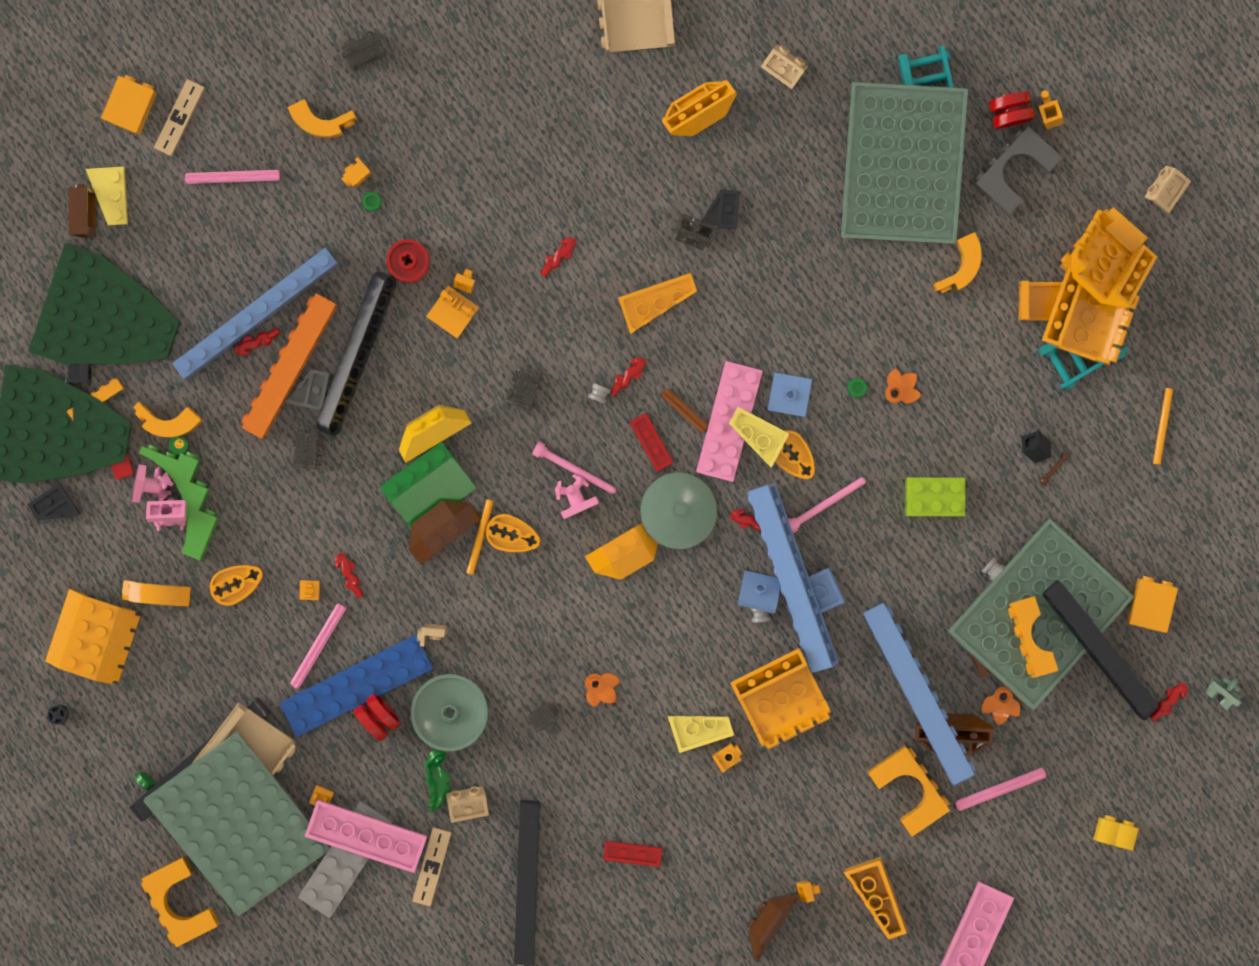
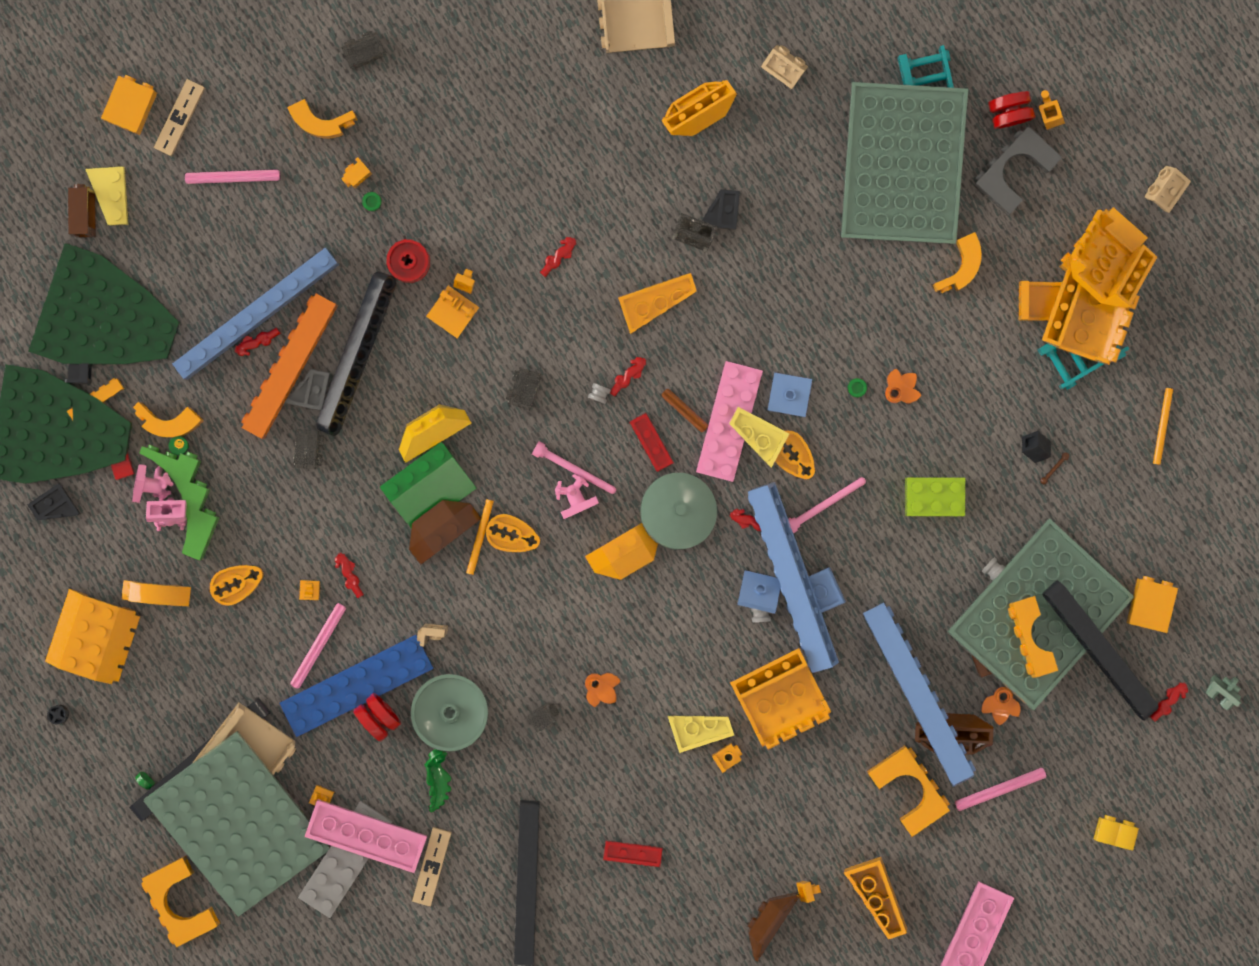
tan bracket [446,786,489,823] -> none

